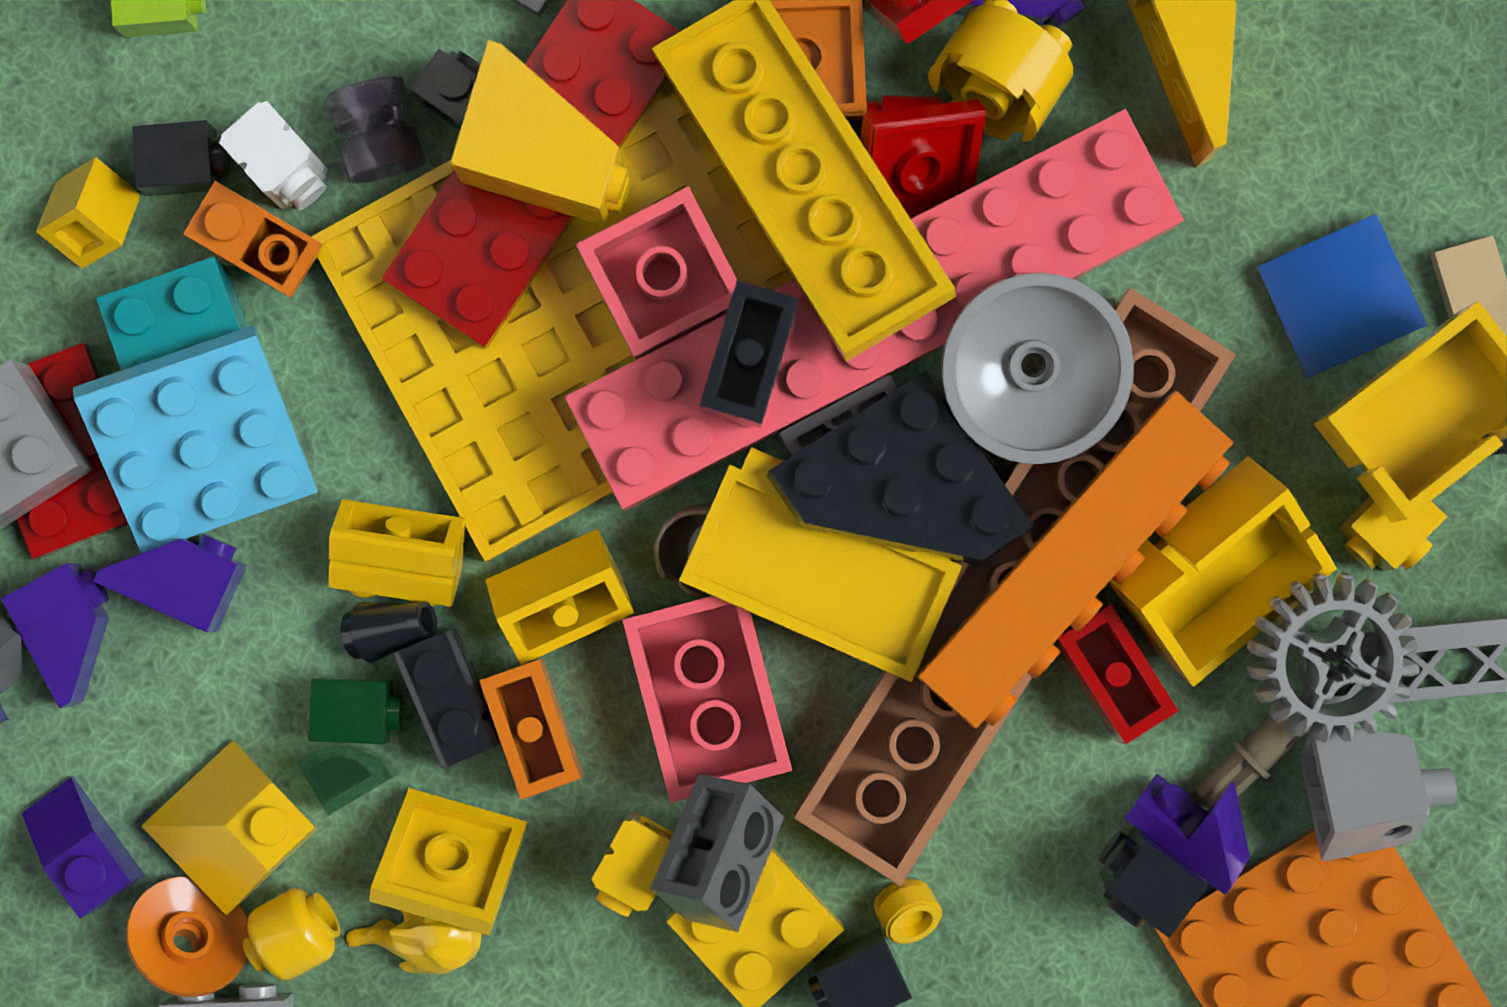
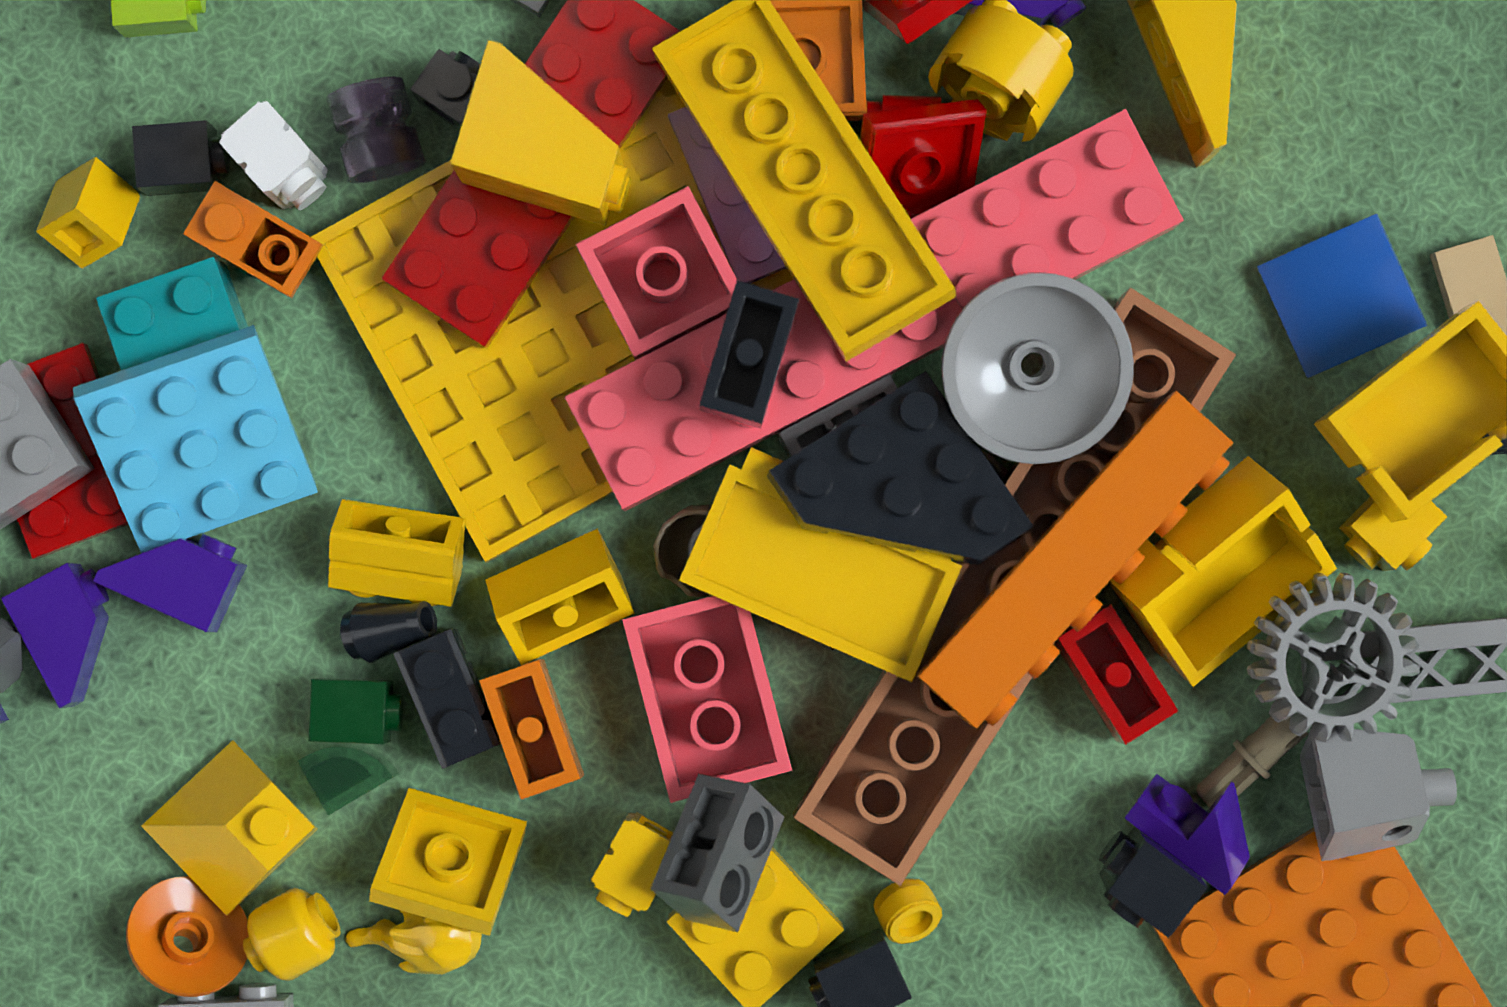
dark purple slope [21,776,145,919] -> none
none -> lavender plate [668,107,787,284]

